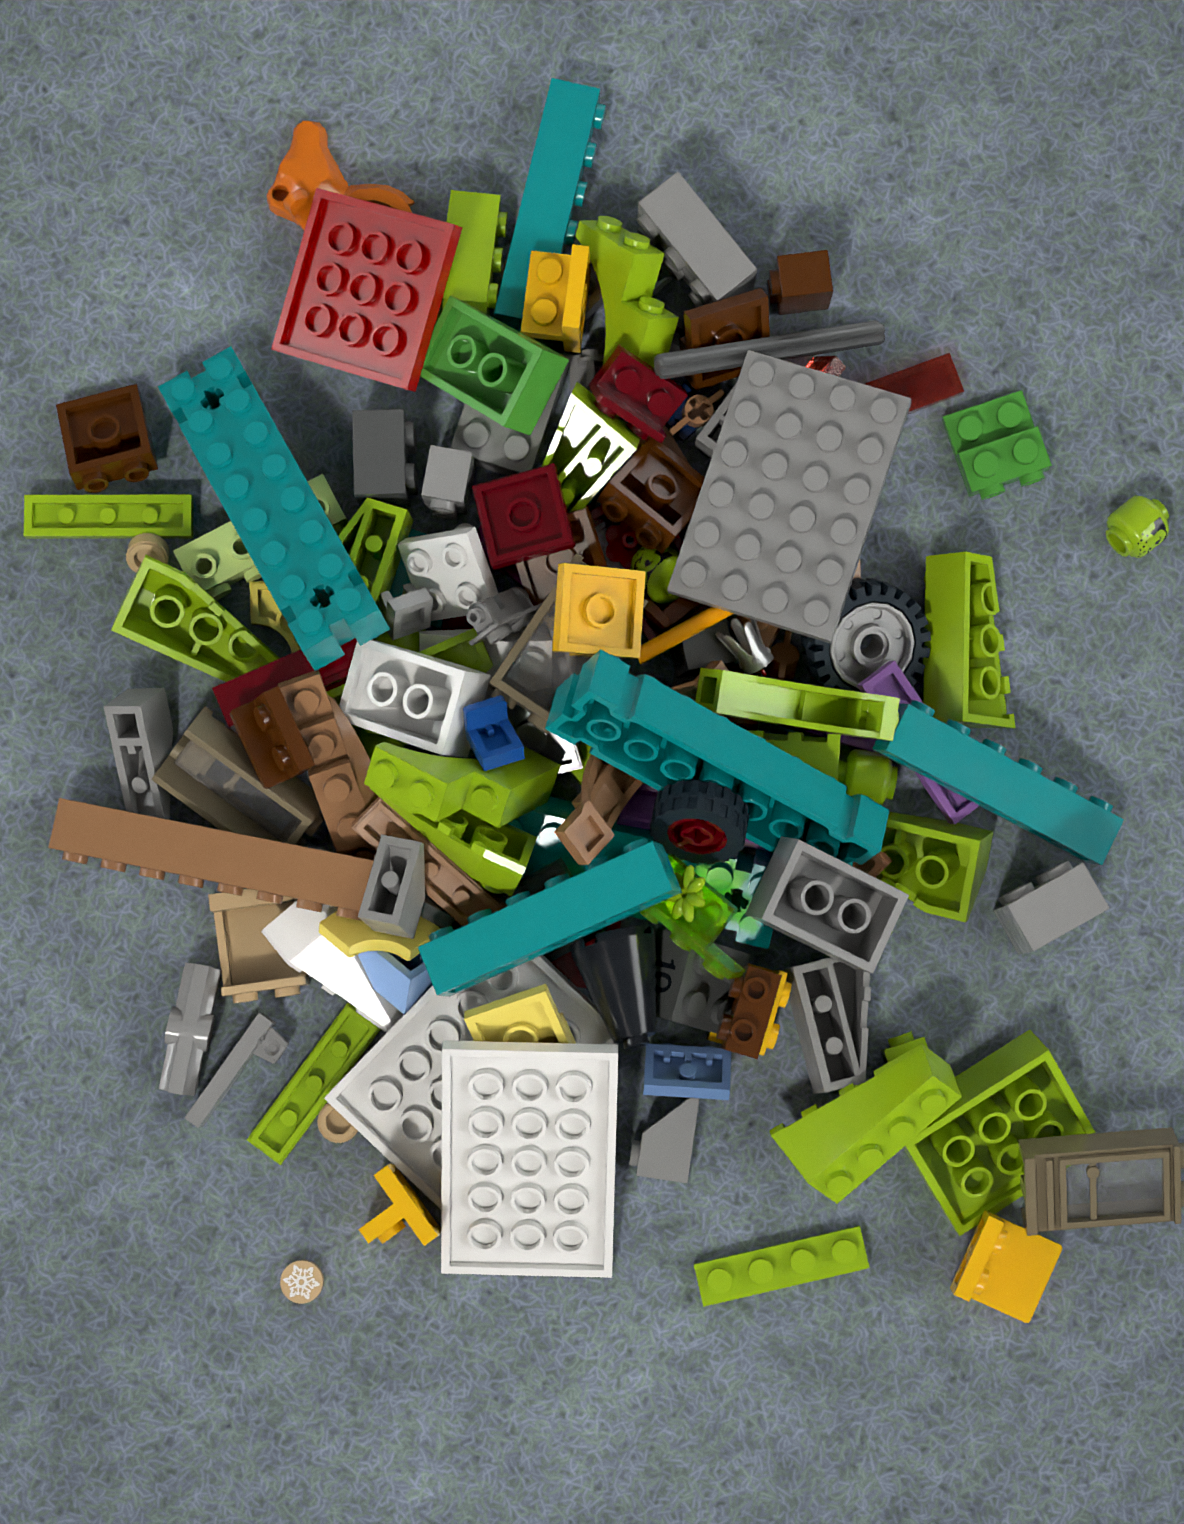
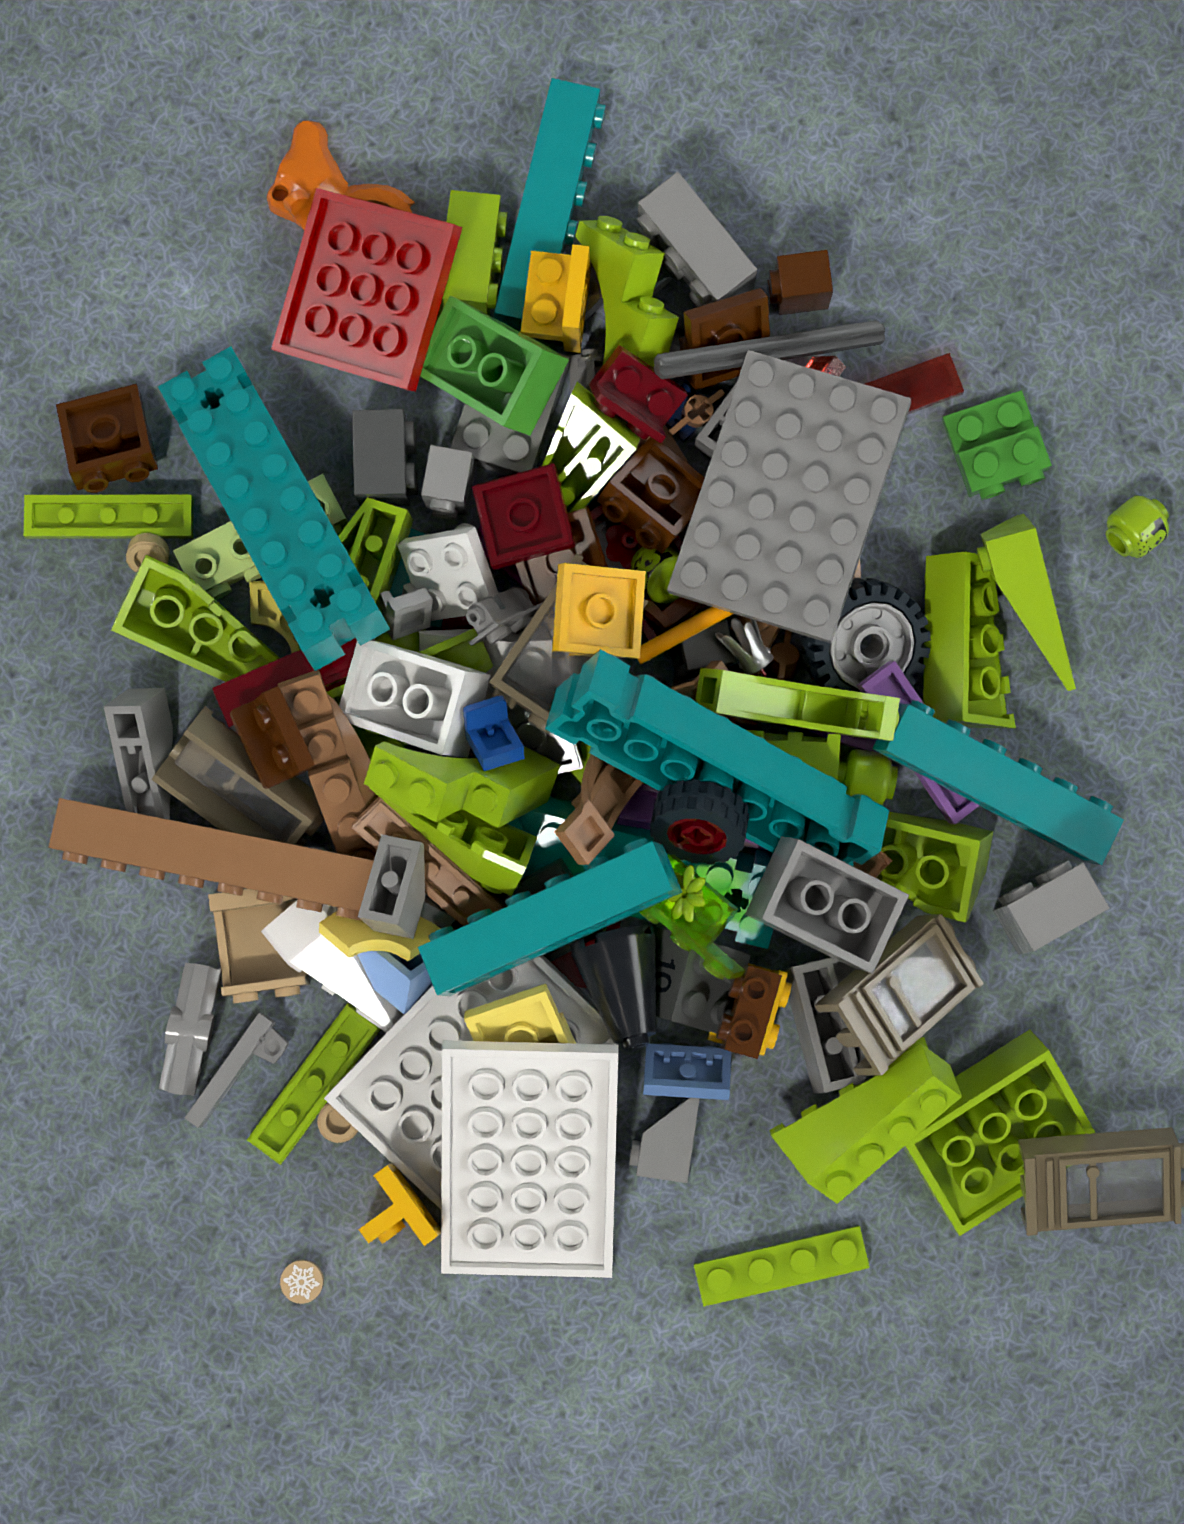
yellow bracket [950,1210,1062,1323] -> none
none -> dark tan door [814,914,984,1075]
none -> lime wedge [976,513,1076,691]

